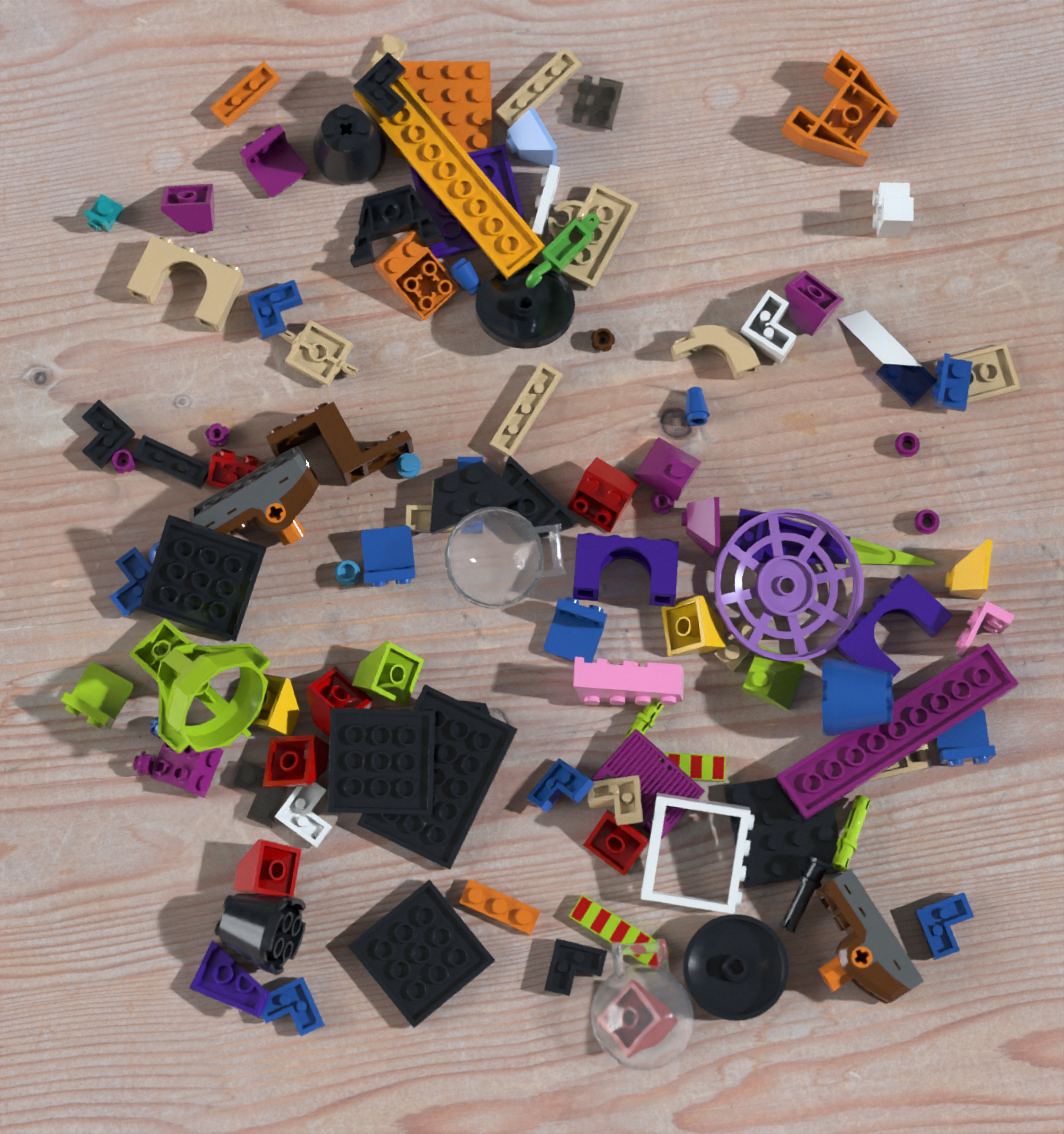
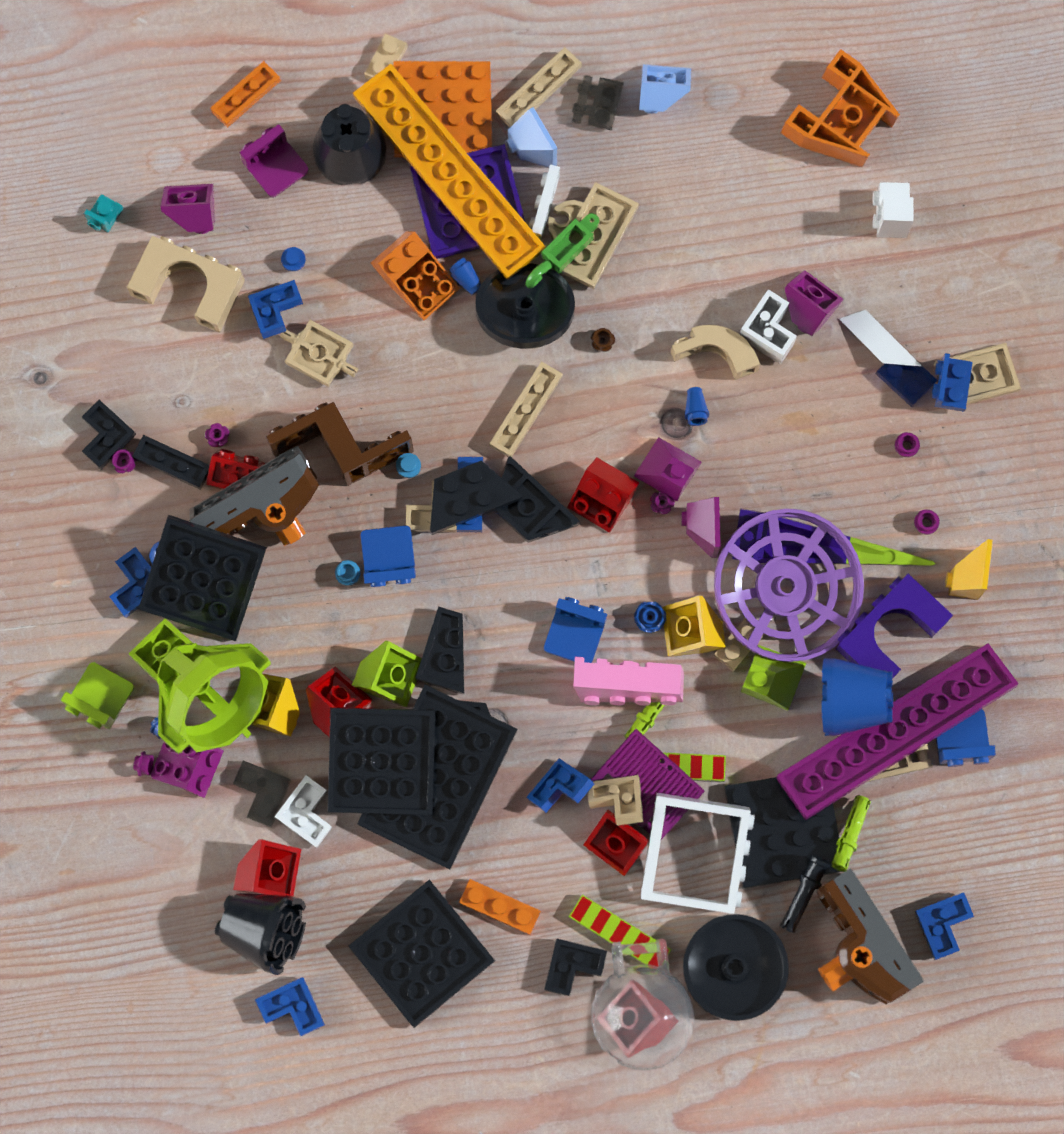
dark purple wing [189,940,271,1019] -> none
red slope [263,735,329,788] -> none
black wing [350,184,445,268] -> none
black plate [354,52,406,122] -> none
clear windscreen [445,507,567,609] -> none
dark purple arch [573,533,679,607] -> none
bright pink bracket [955,601,1015,657] -> none
none -> blue plate [281,247,306,272]
none -> black wing [415,606,464,695]
none -> blue plate [634,602,666,633]
none -> light blue slope [639,64,691,114]

